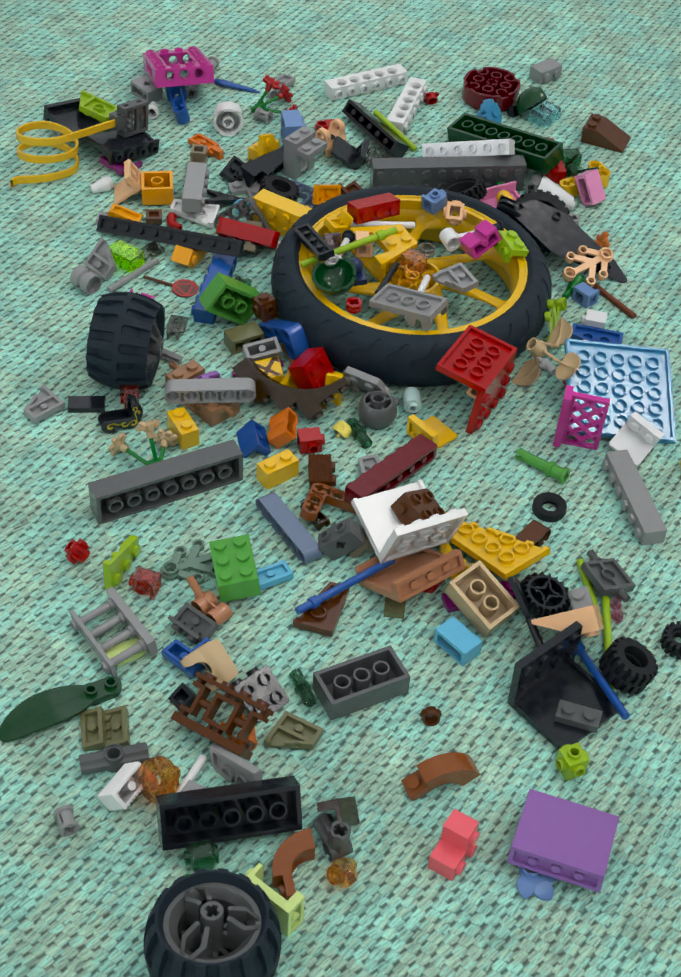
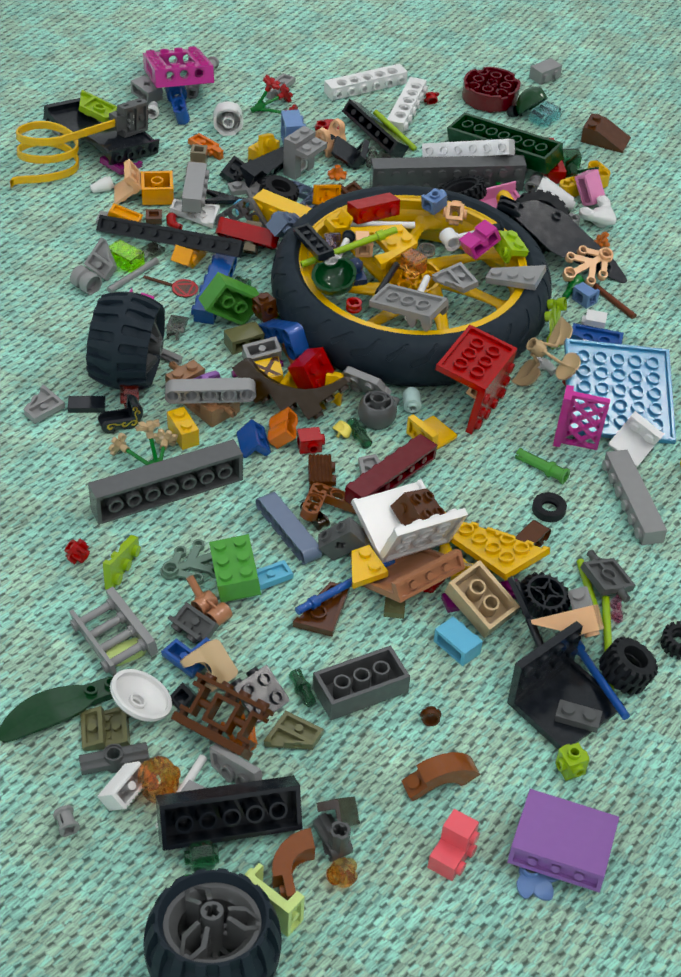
clear red brick [128,567,162,600] -> none
blue bar [214,78,260,93] -> none
light grey bush [254,107,273,124] -> none
yellow brick [257,449,299,490] -> none
dark azure plant [476,99,502,123] -> none
none -> white dish [110,669,172,722]
none -> sand blue brick [266,211,300,238]
none -> orange plant [328,164,347,181]
none -> yellow wing [351,545,388,589]
none -> light grey wing [485,265,546,290]
none -> white head [579,195,617,228]

